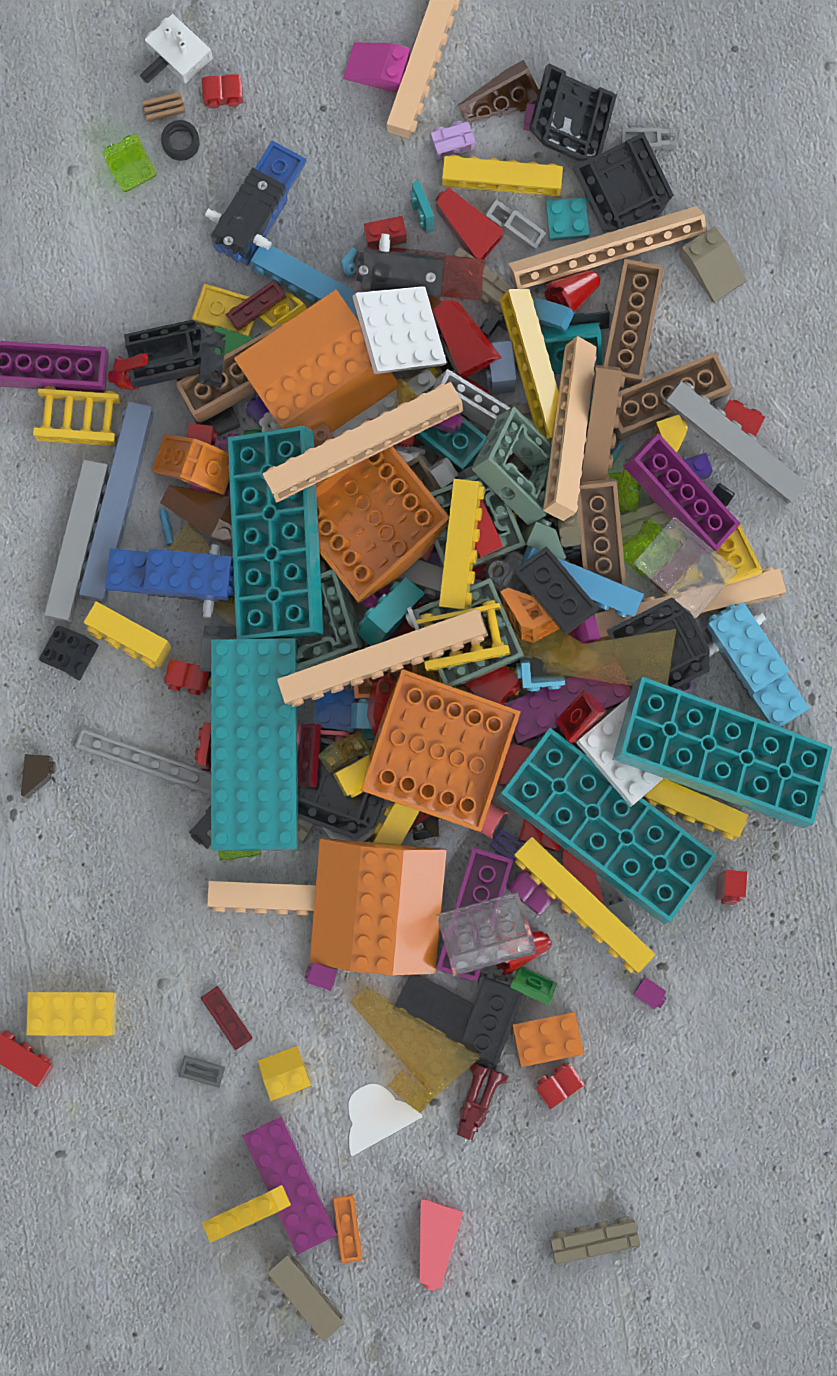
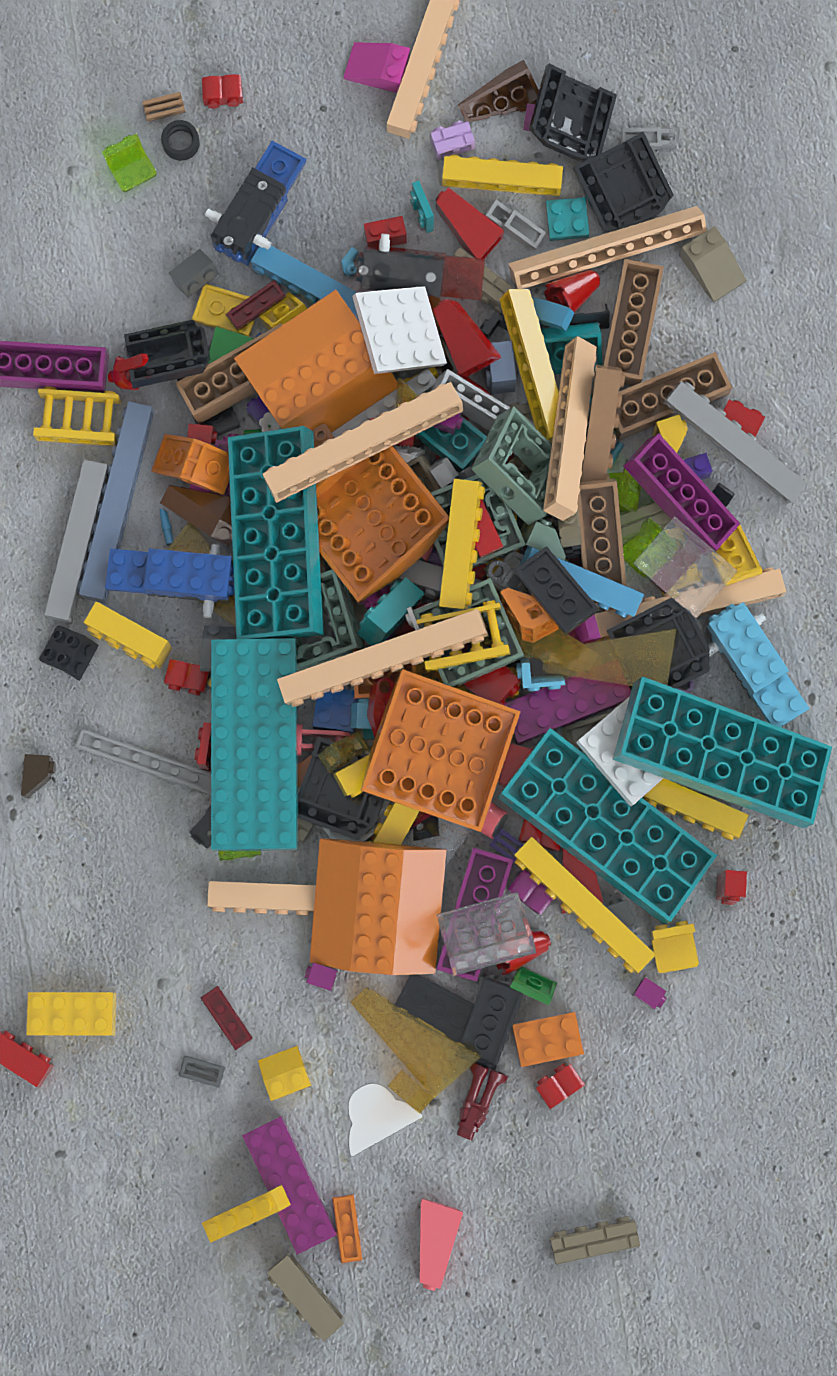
white piece [140,14,213,84] -> none
black piece [198,331,226,389] -> none
dark red tile [298,723,321,787] -> none
red slope [556,690,607,743] -> none
none -> dark grey brick [169,249,219,298]
none -> yellow bracket [650,921,699,973]

